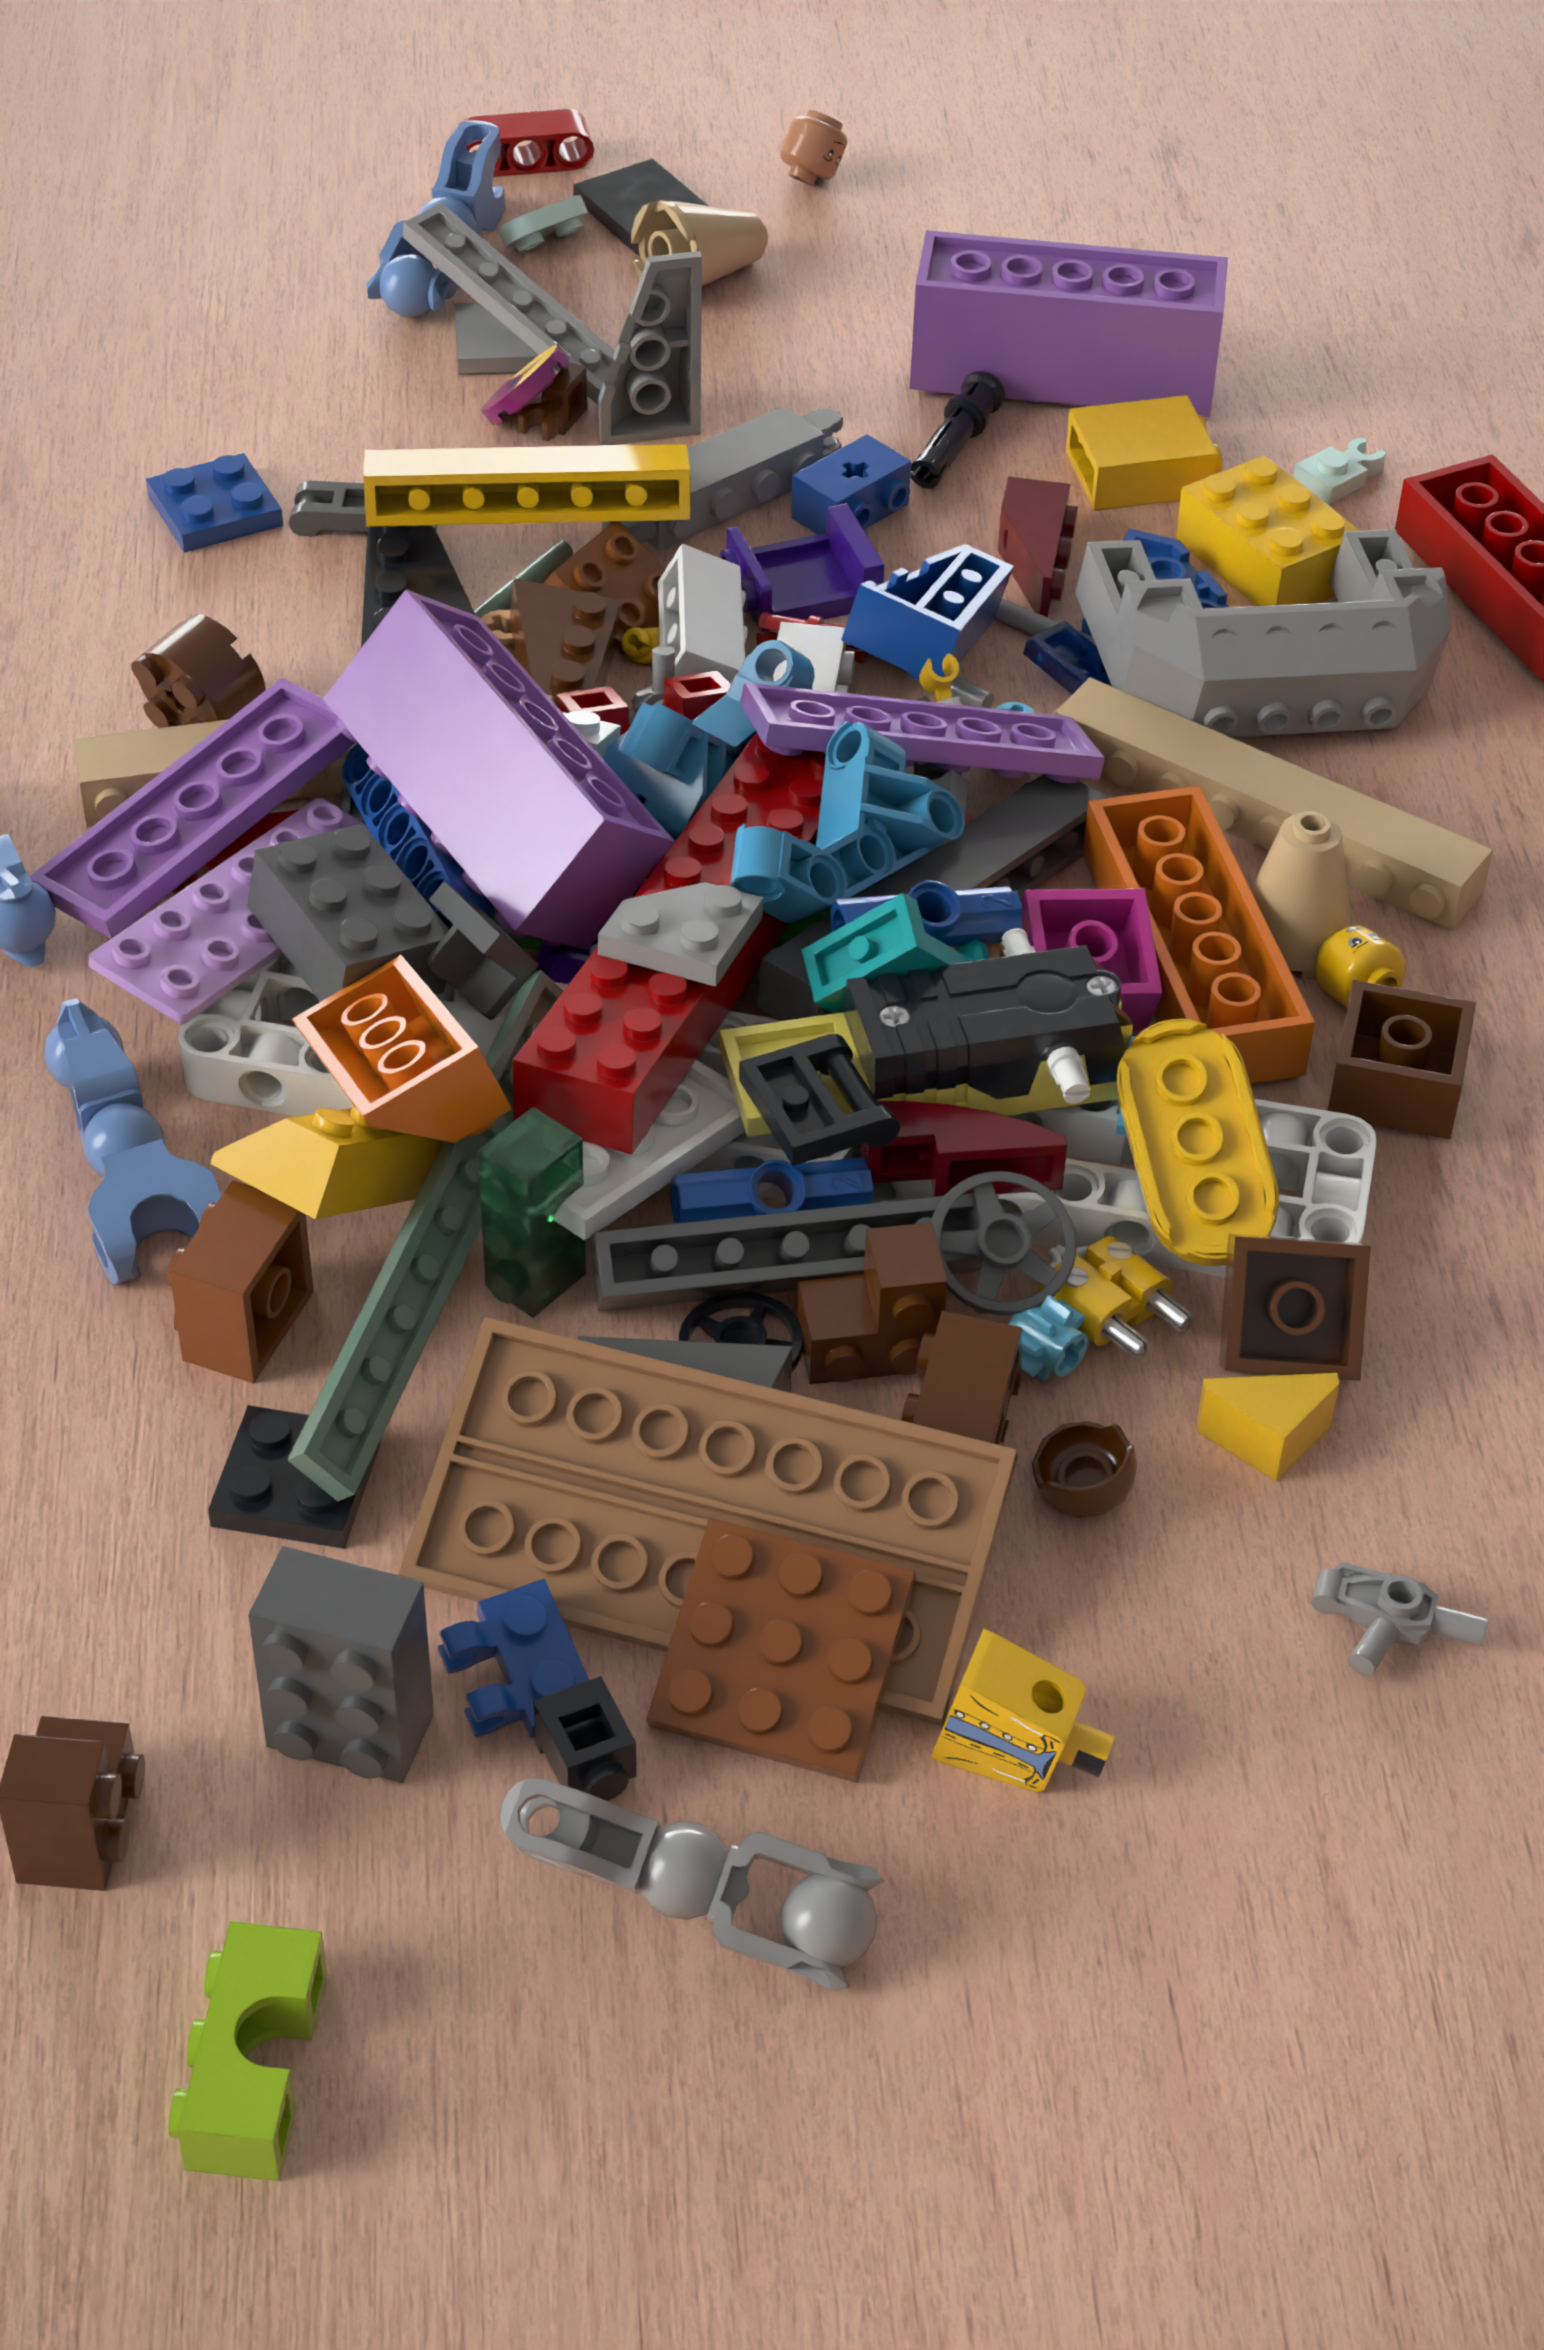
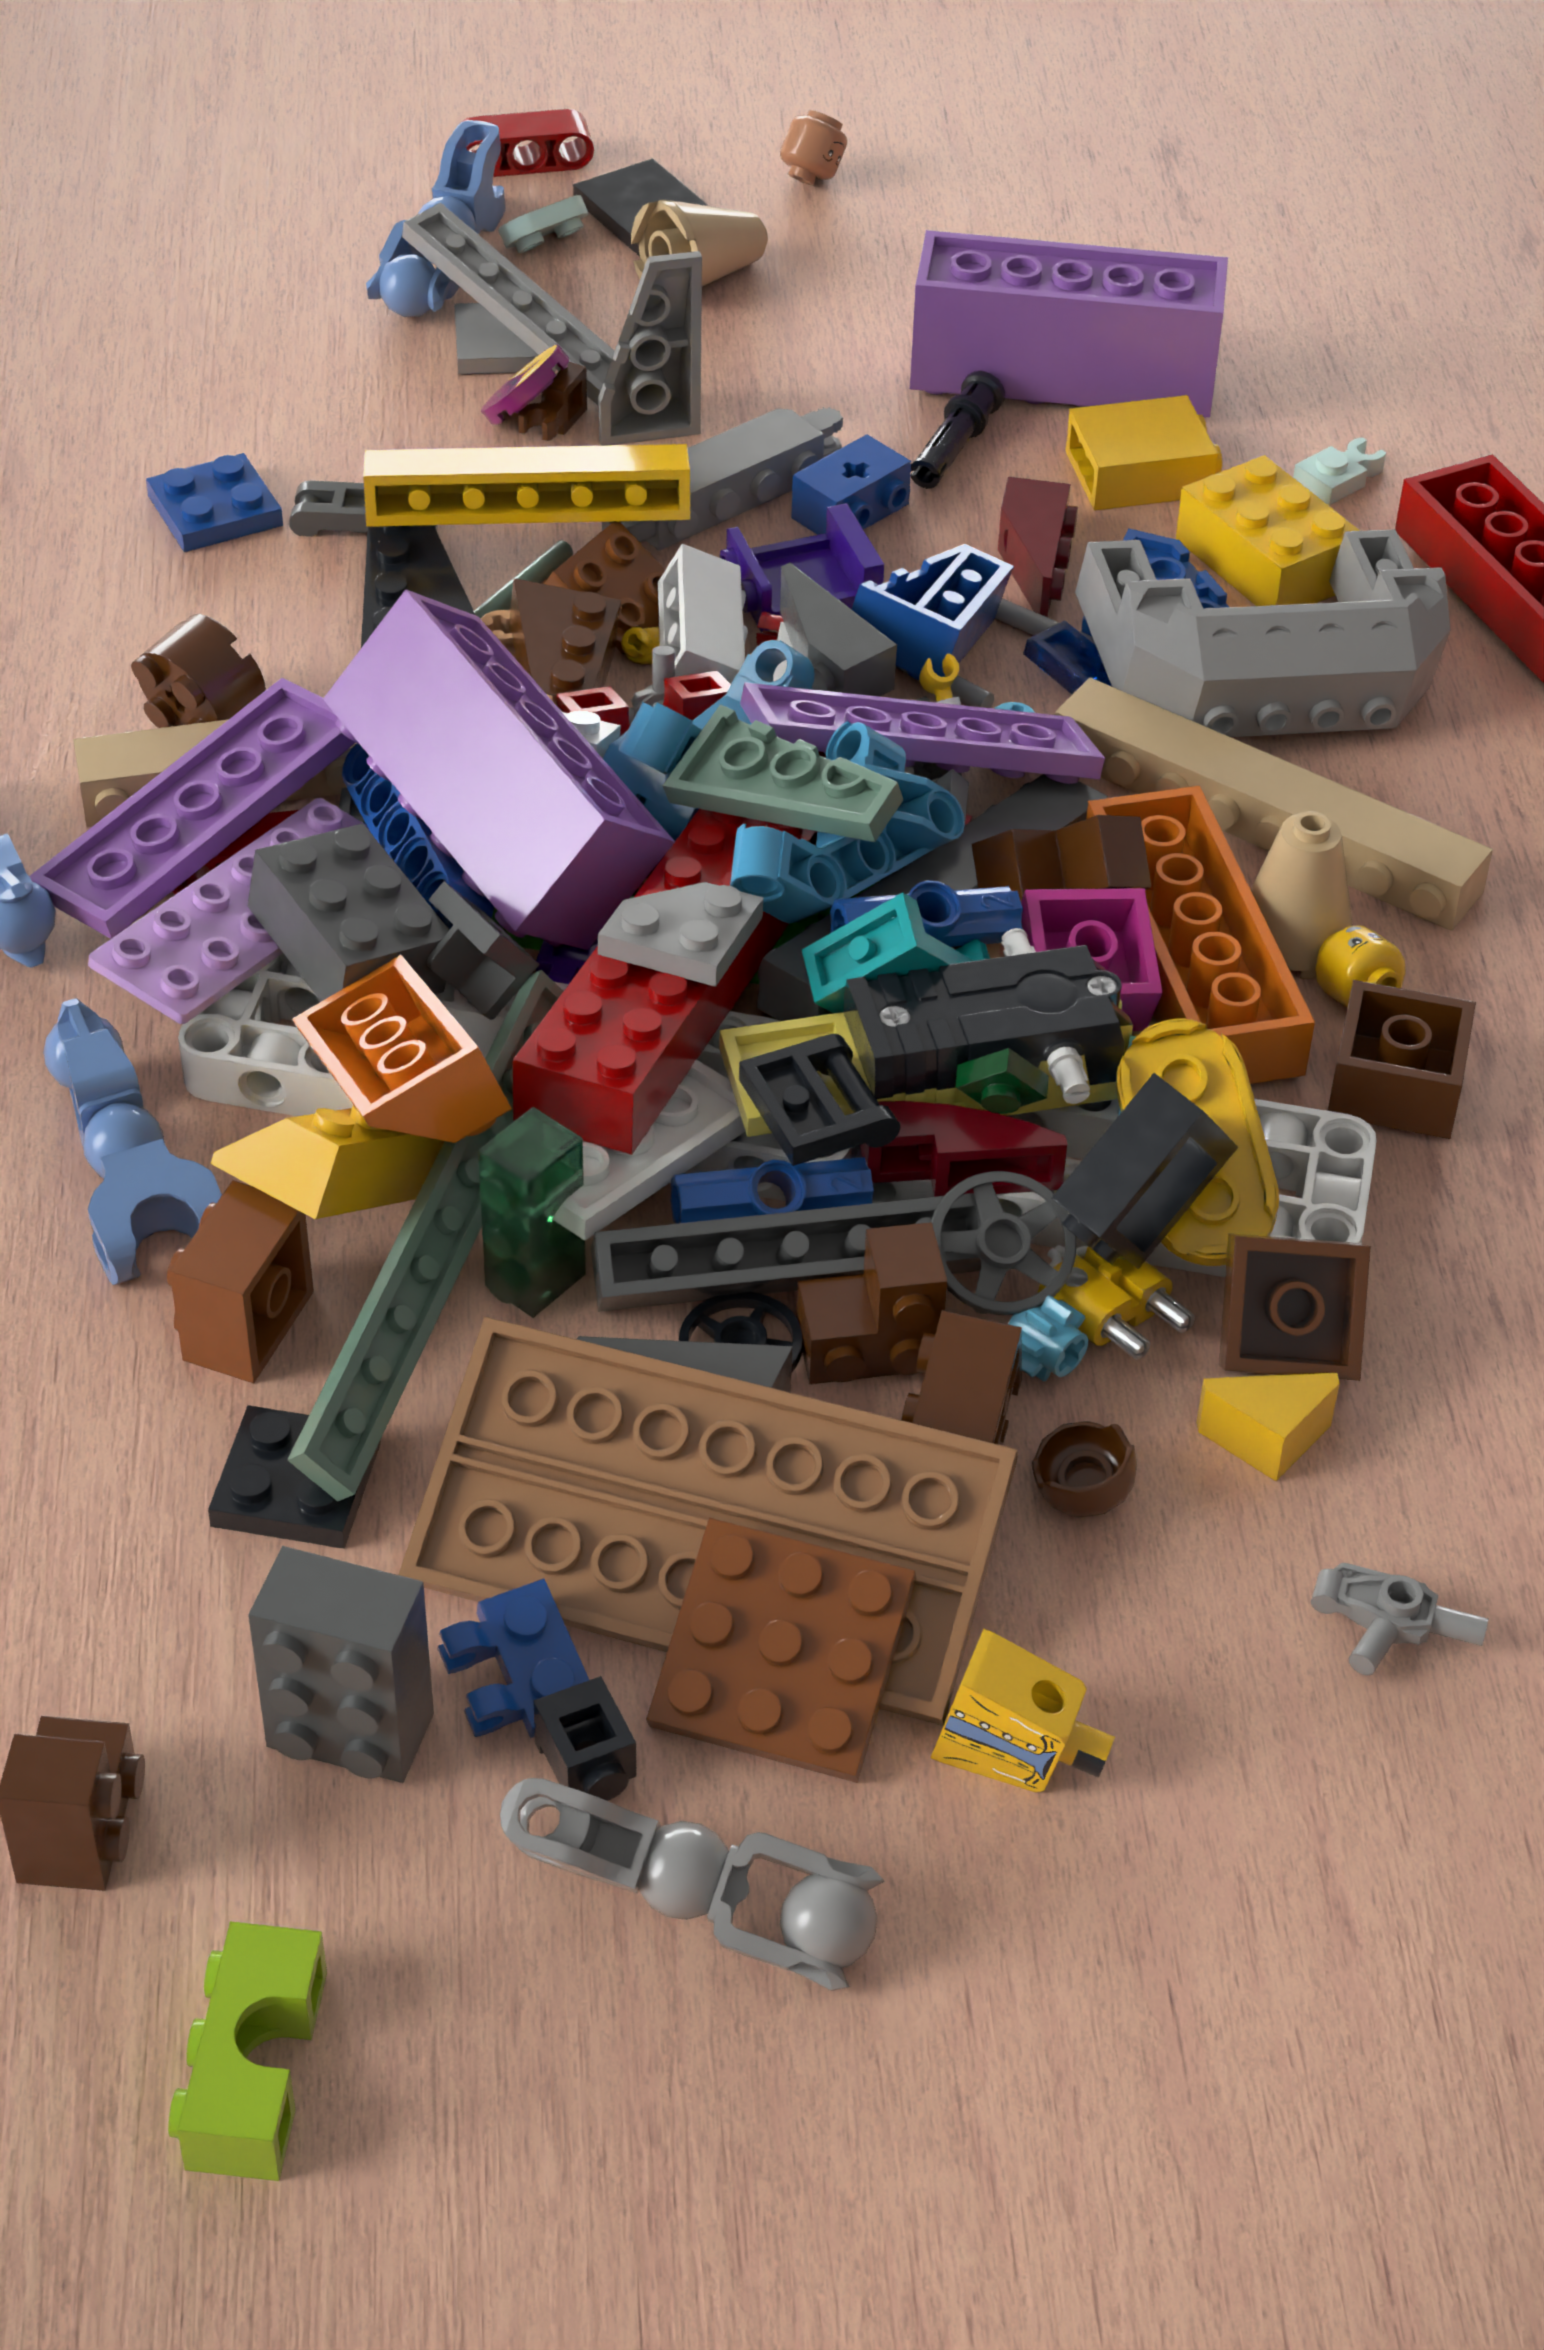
none -> sand green wing [662,704,903,842]
none -> dark grey slope [780,563,897,697]
none -> dark green plate [956,1048,1049,1114]
none -> reddish brown brick [971,815,1152,901]
none -> black window [1052,1073,1238,1269]

